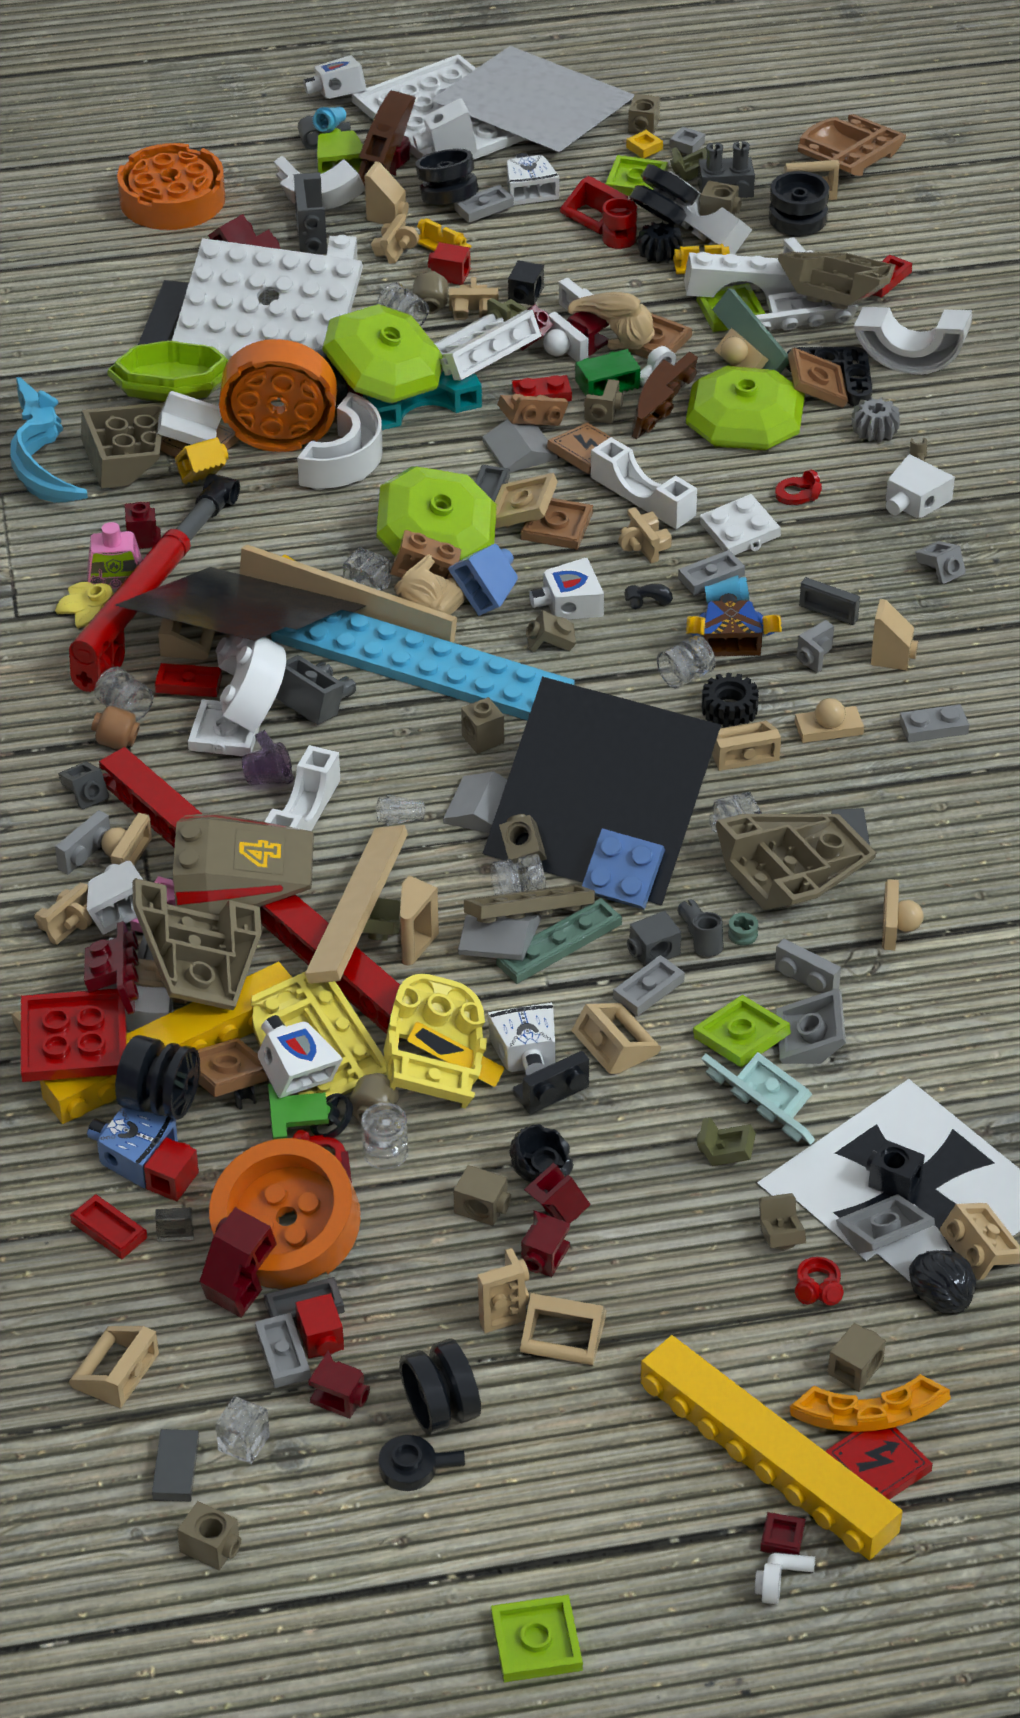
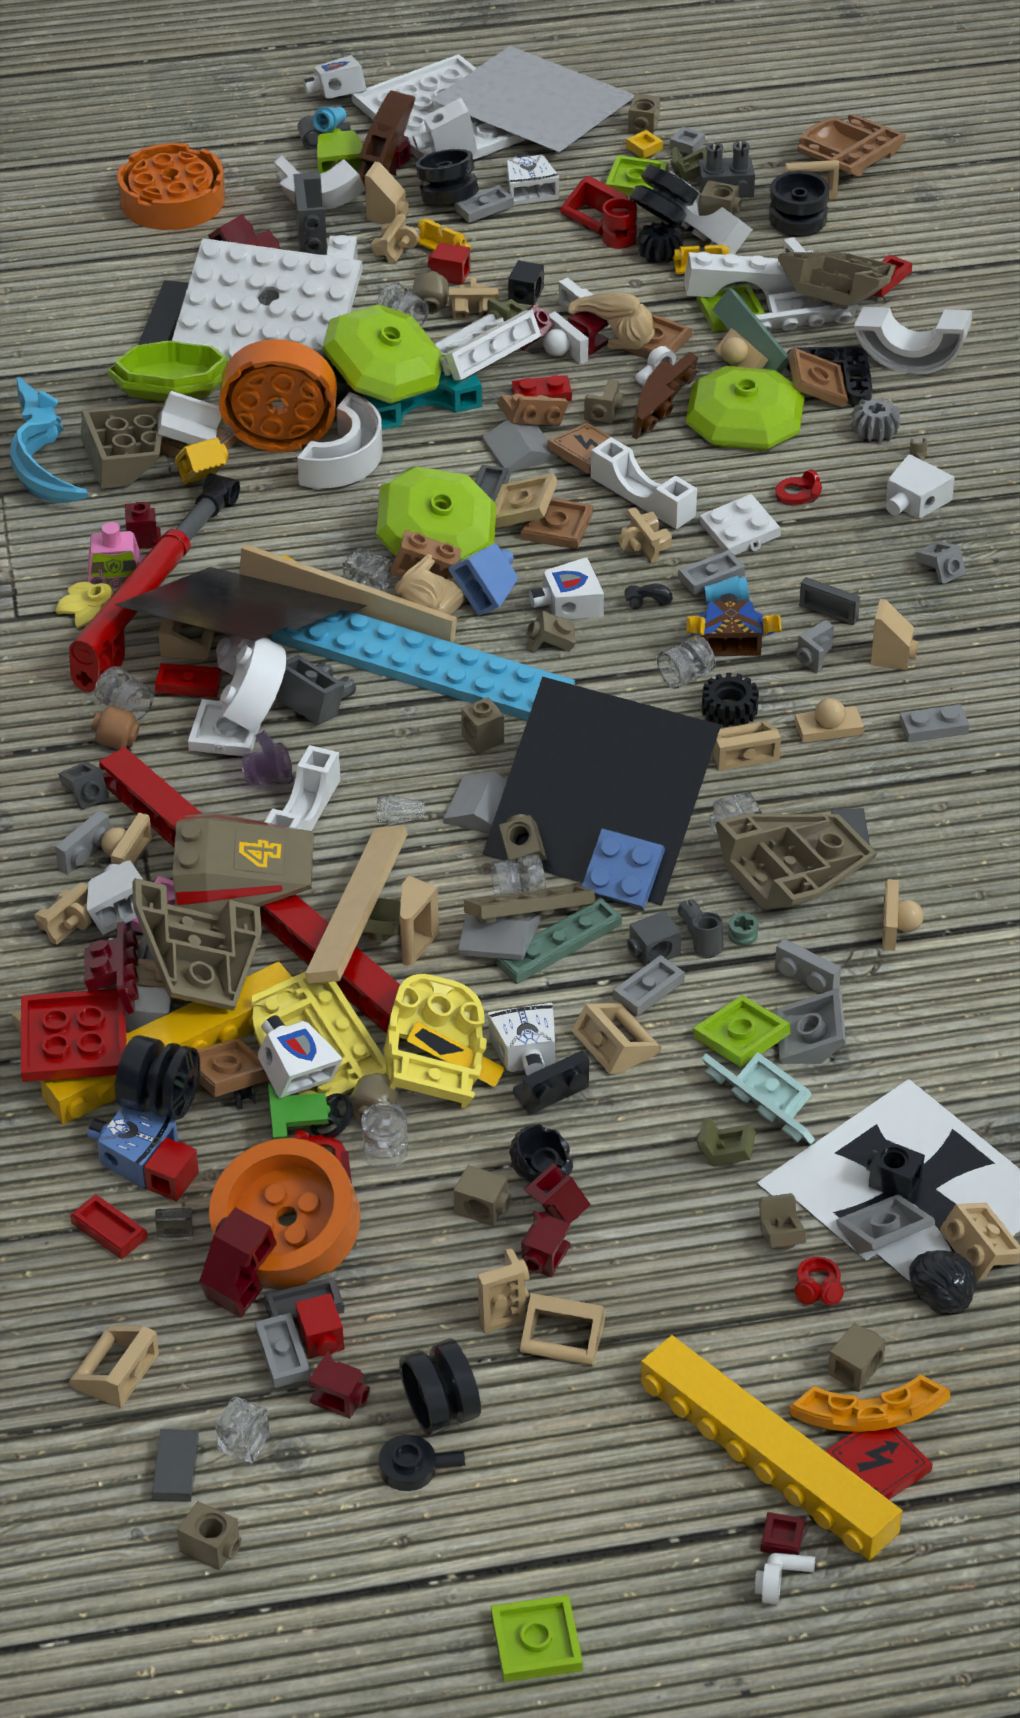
green brick [575,349,640,396] -> none

